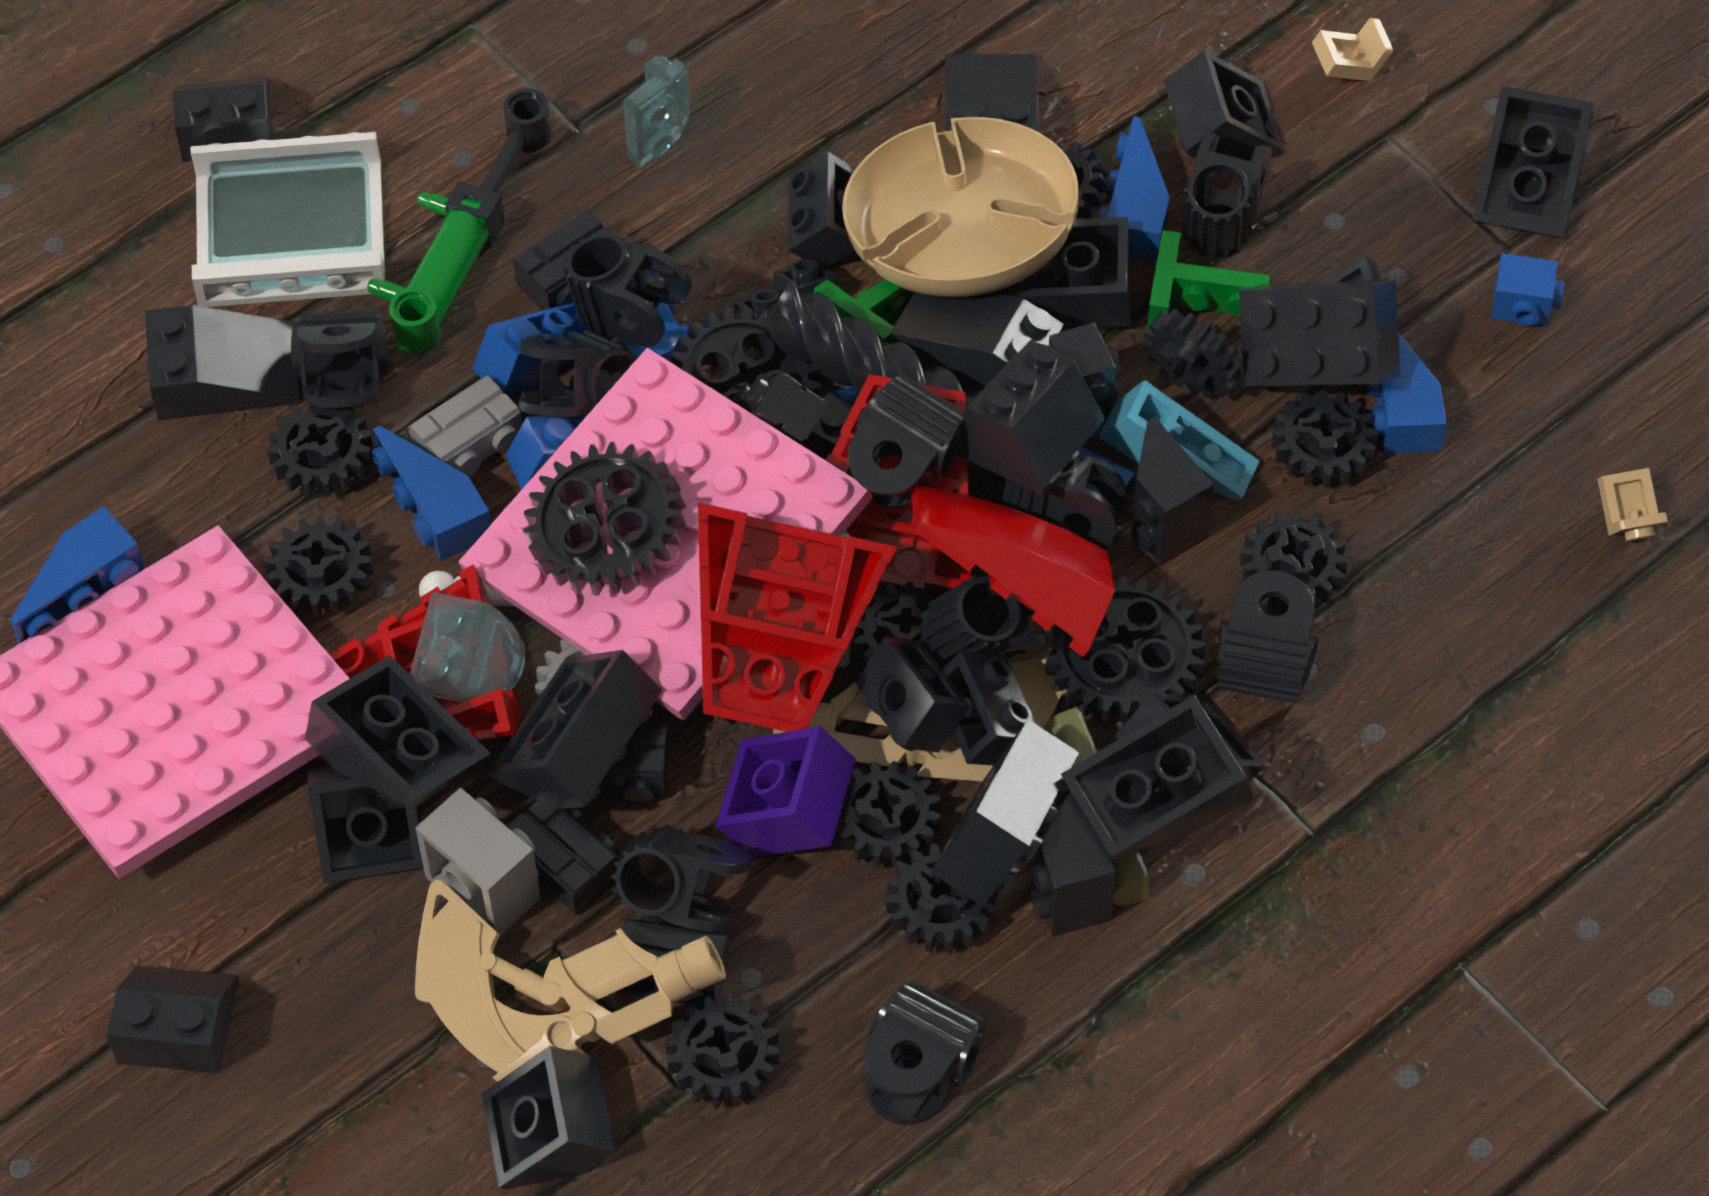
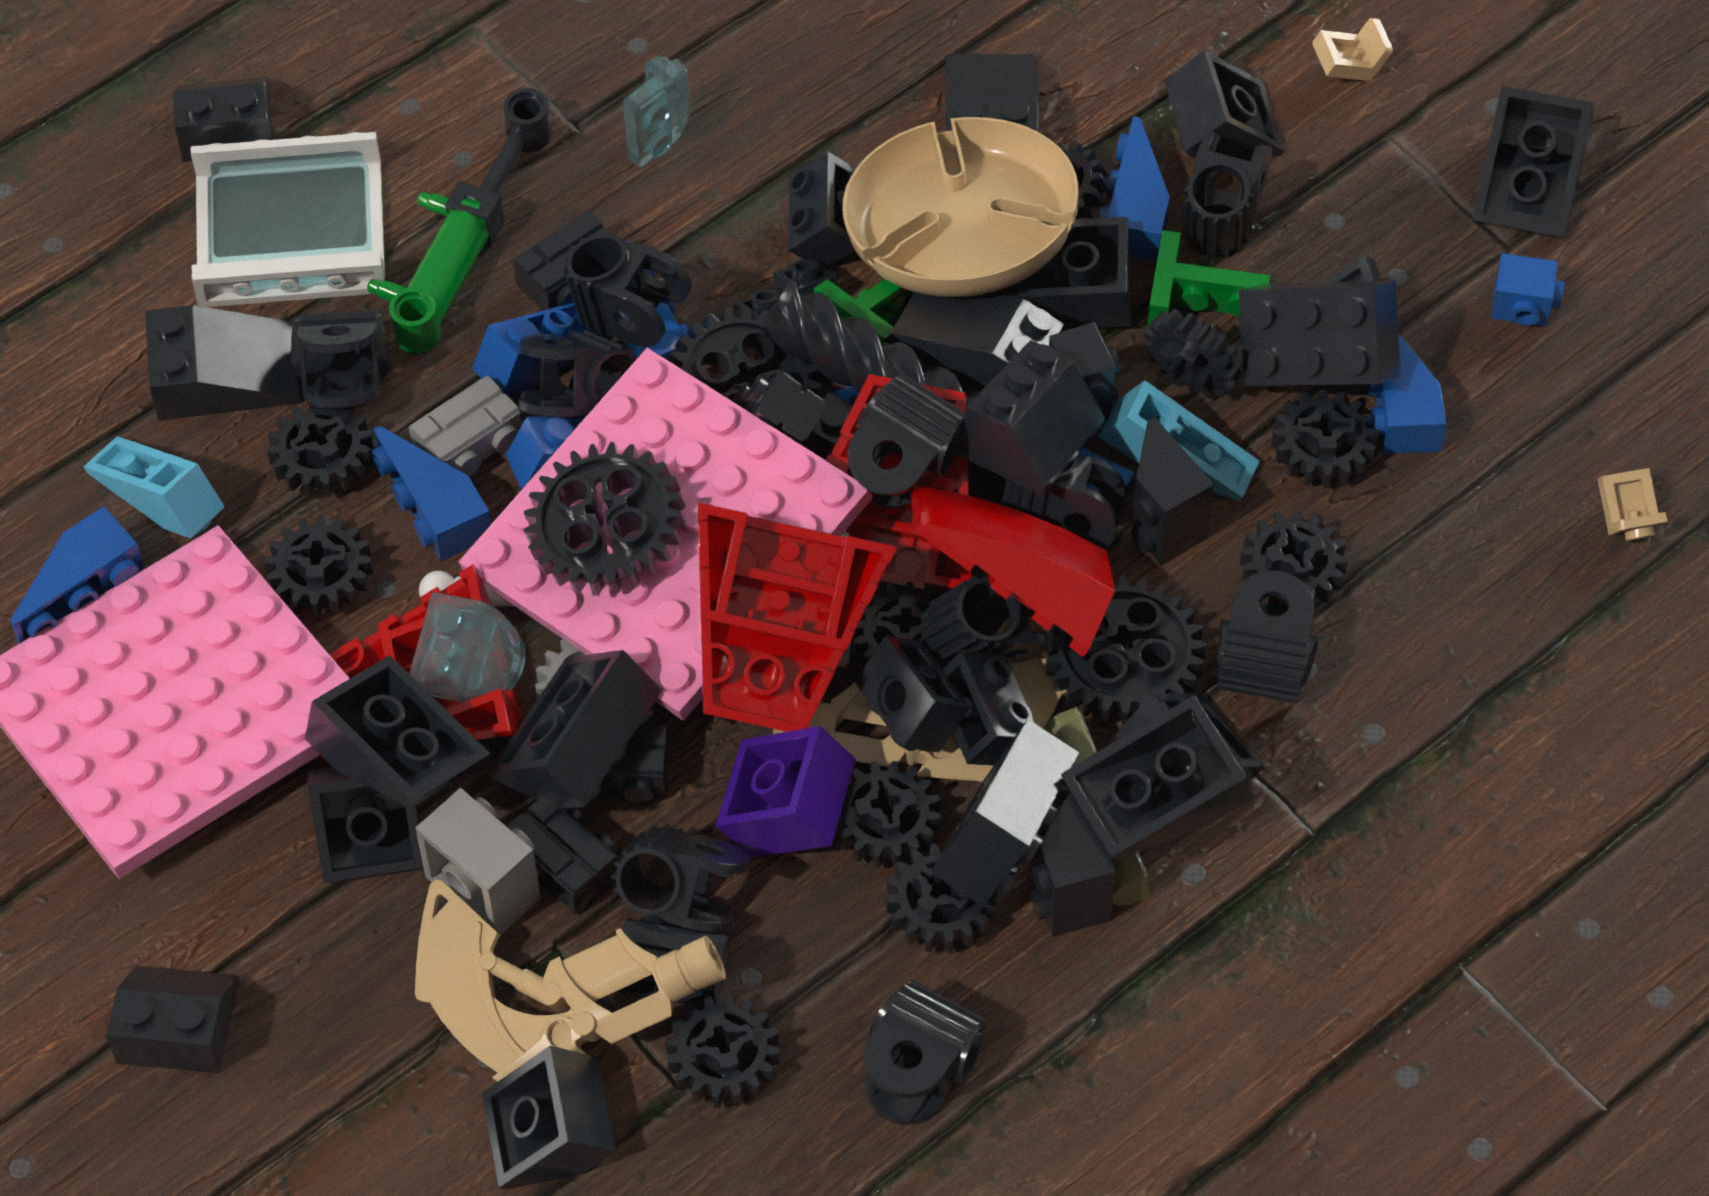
none -> medium azure slope [84,436,225,539]

